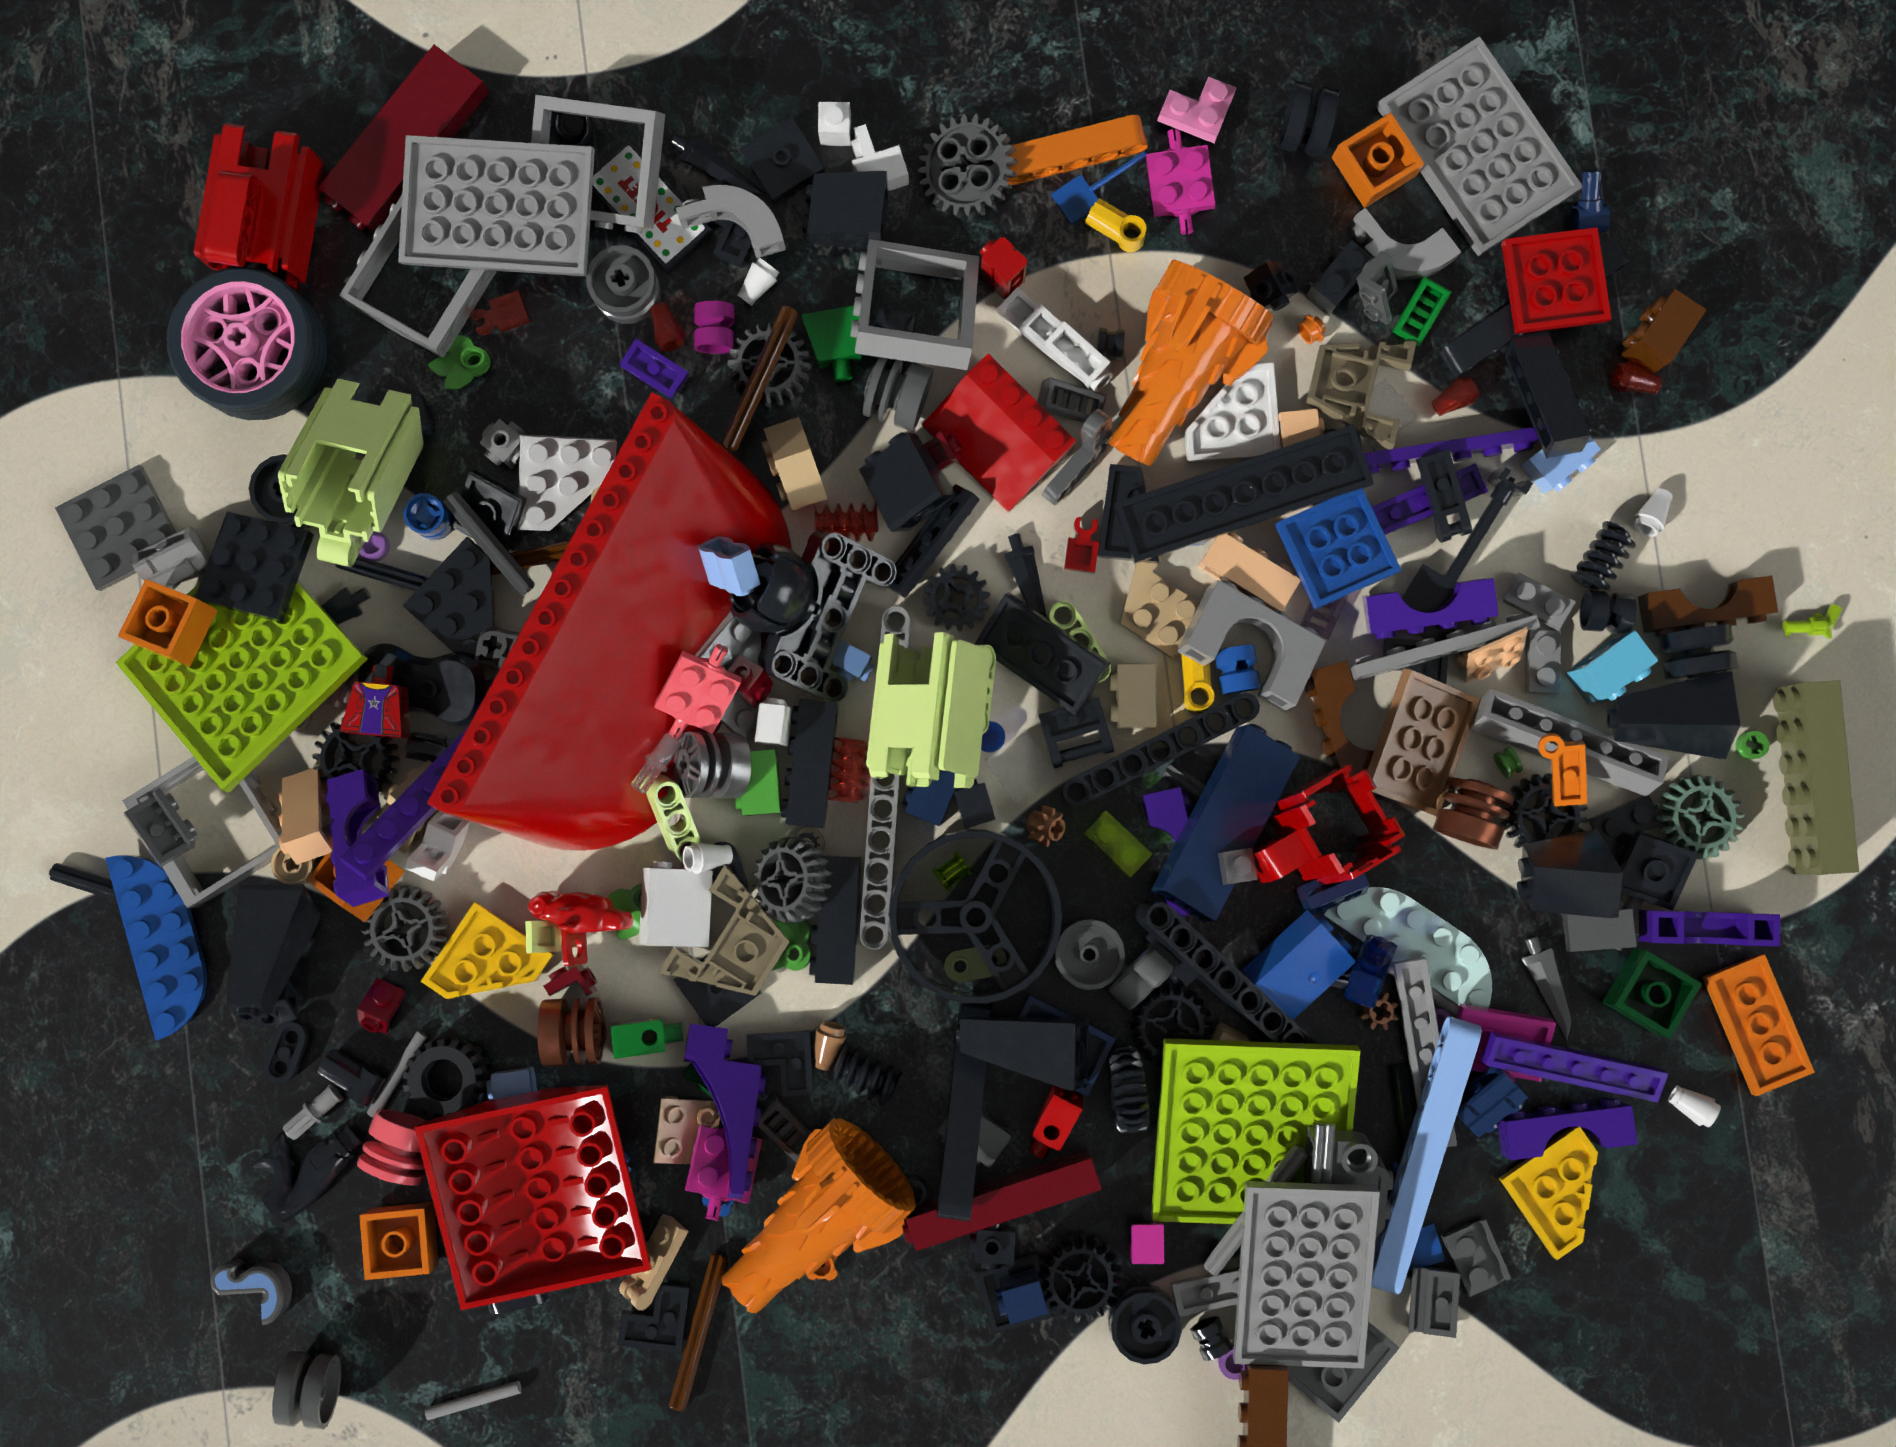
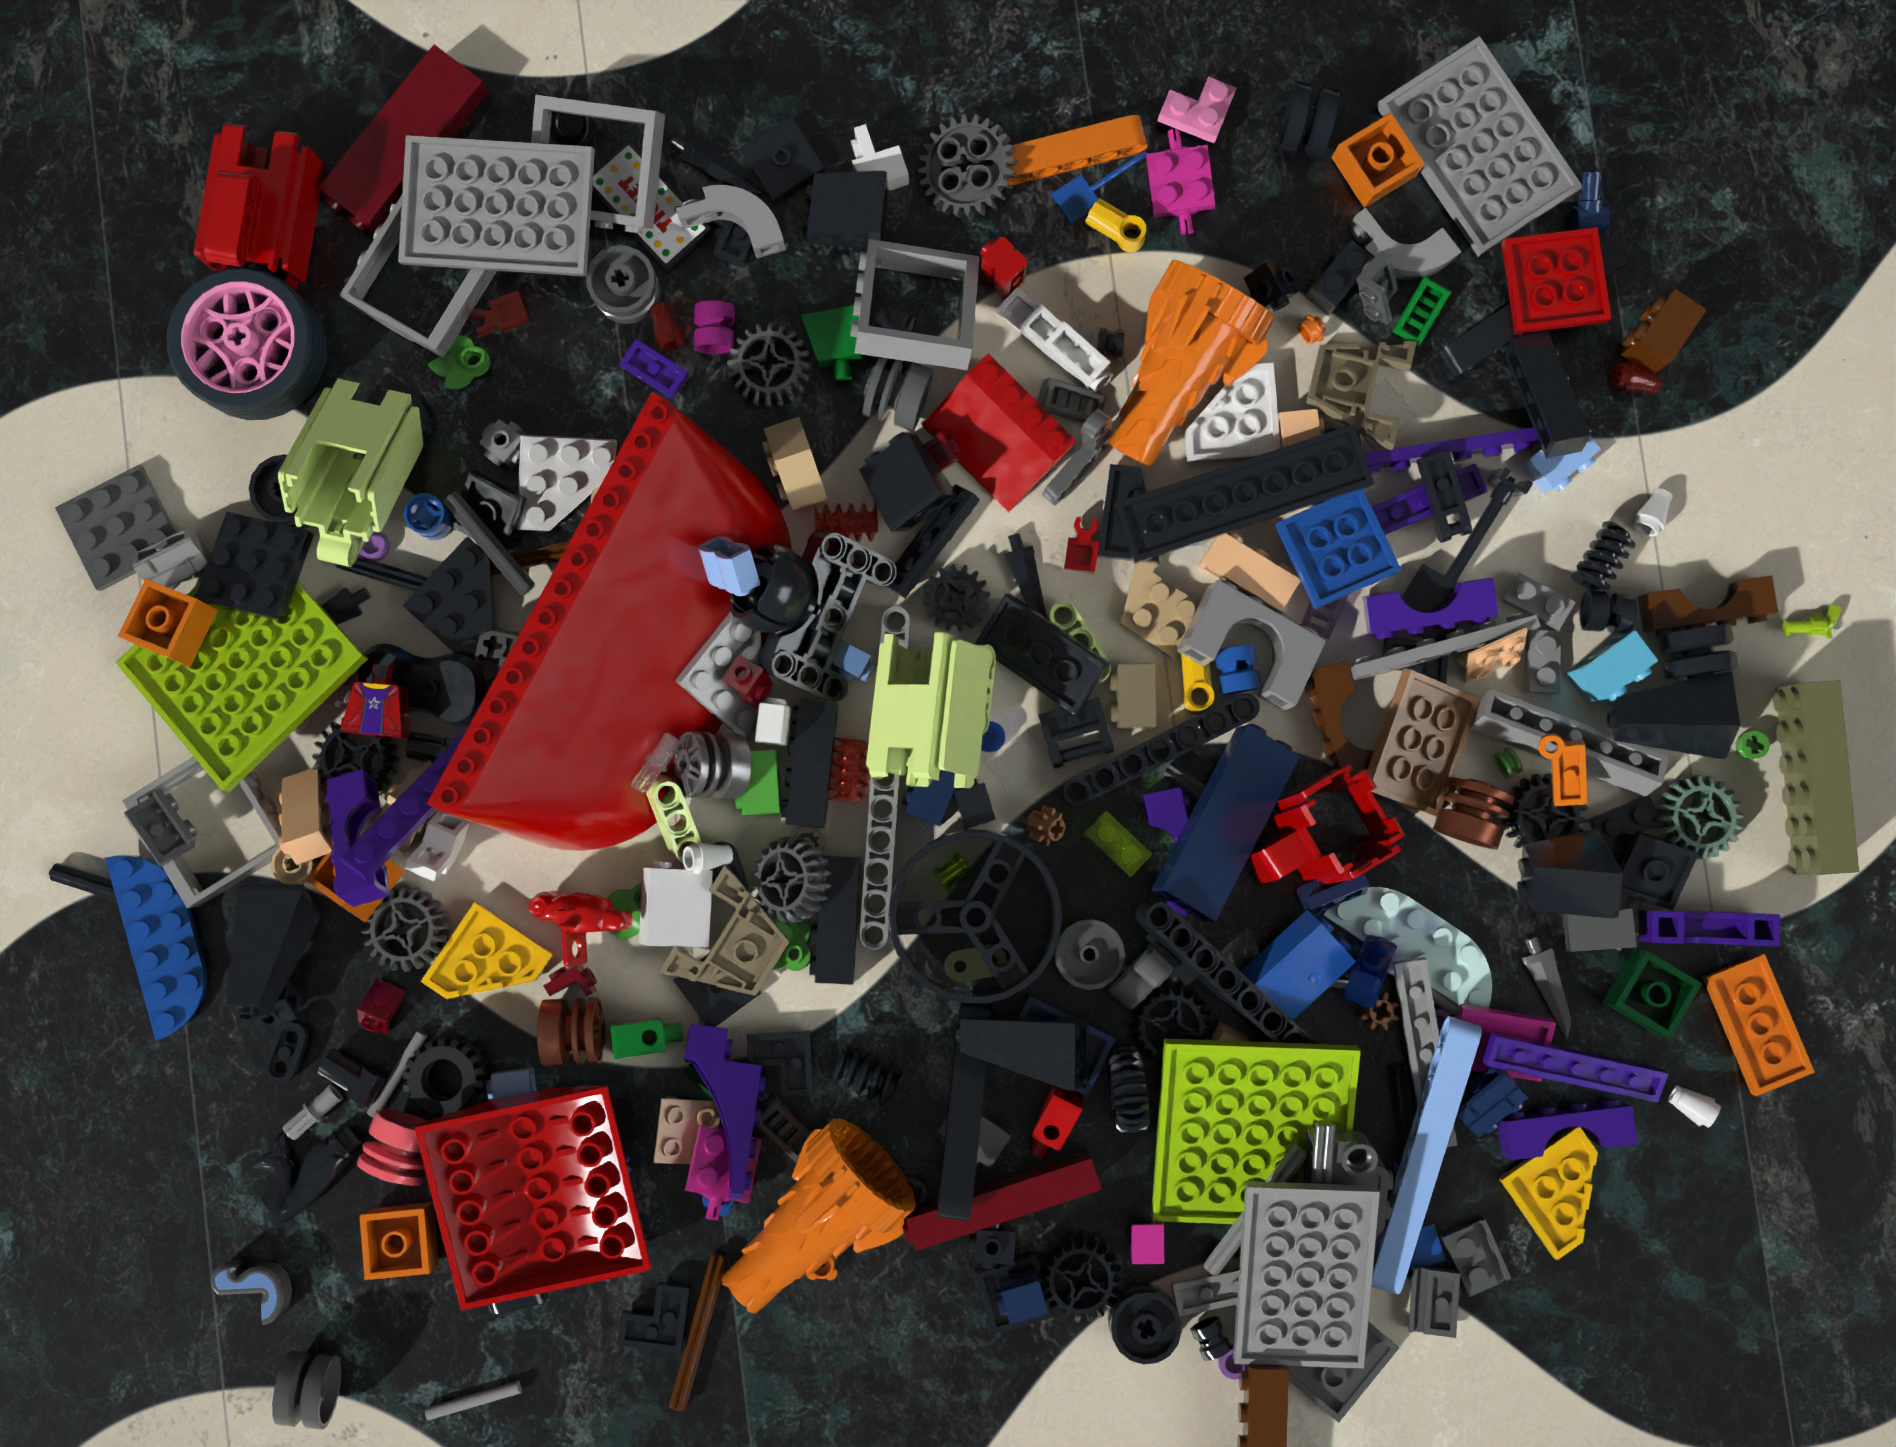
yellowish green plate [525,920,577,953] -> none
tan plate [619,1214,689,1310] -> none
coral plate [654,644,742,739] -> none
reddish brown axle [721,306,798,451] -> none
white cone [737,258,780,306] -> none
medium nougat cone [813,1021,847,1071] -> none
white brick [818,102,851,146] -> none
flat silver plate [1218,848,1258,885] -> none
clear red cone [1431,376,1480,417] -> none

